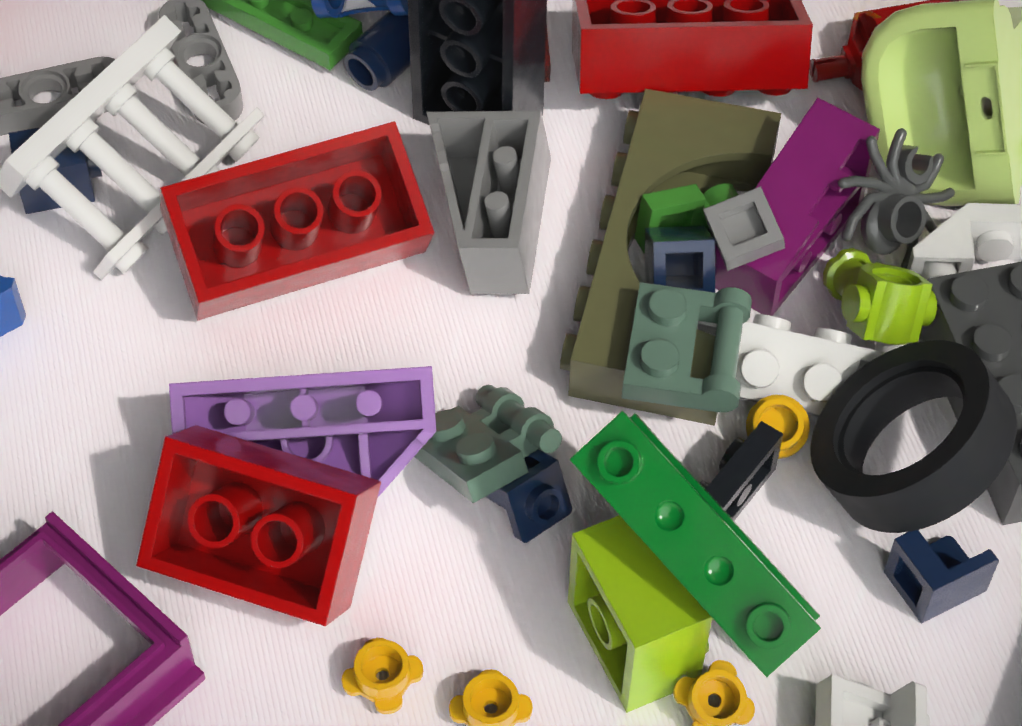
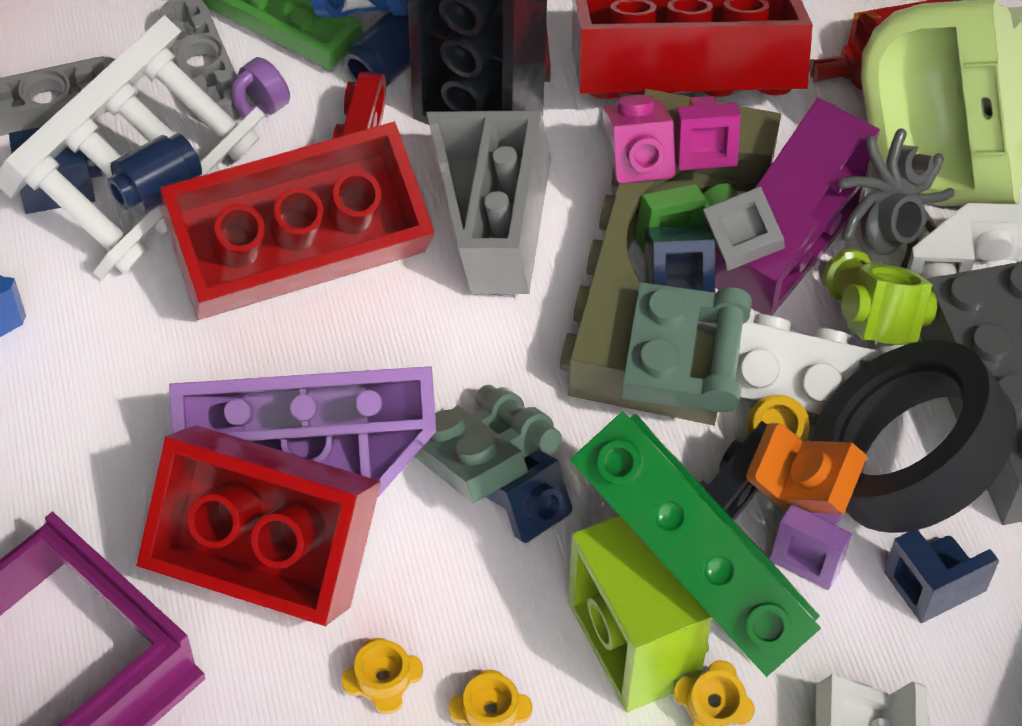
none -> dark blue brick [107,133,202,215]
none -> medium lavender tile [231,57,290,118]
none -> red plate [332,71,386,139]
none -> dark pink bracket [603,95,675,183]
none -> dark pink tile [675,96,741,170]
none -> orange bracket [746,423,867,515]
none -> medium lavender tile [770,504,853,590]

